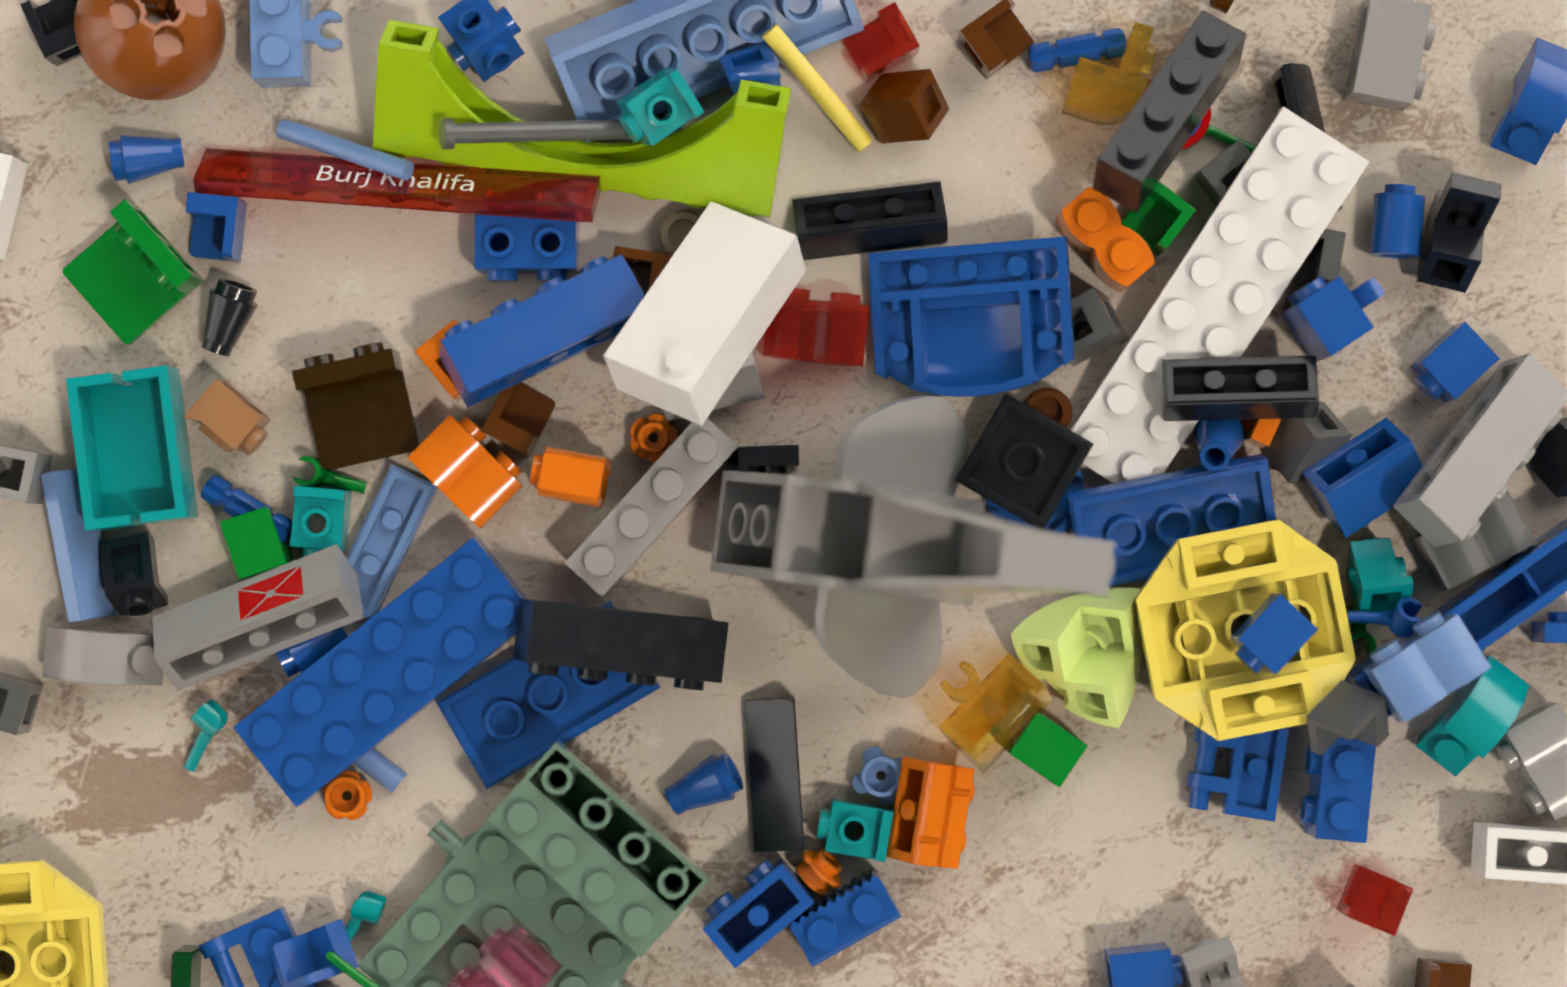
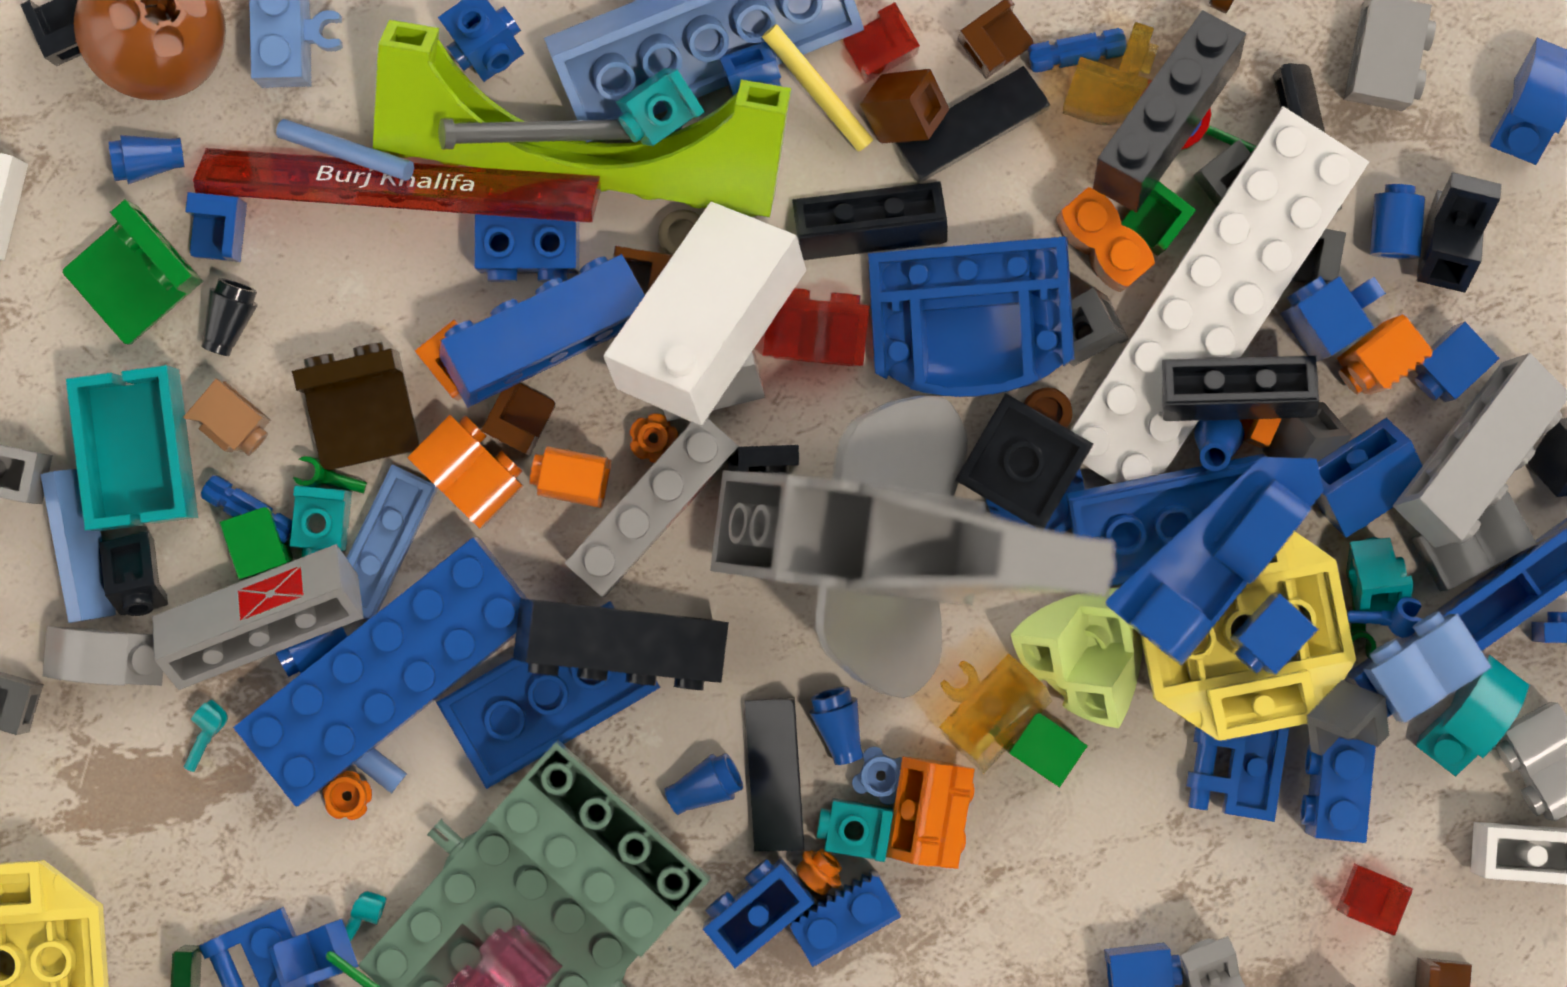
none -> blue cone [809,687,863,765]
none -> black slope [895,66,1051,184]
none -> blue panel [1105,457,1324,665]
none -> orange brick [1337,314,1432,395]

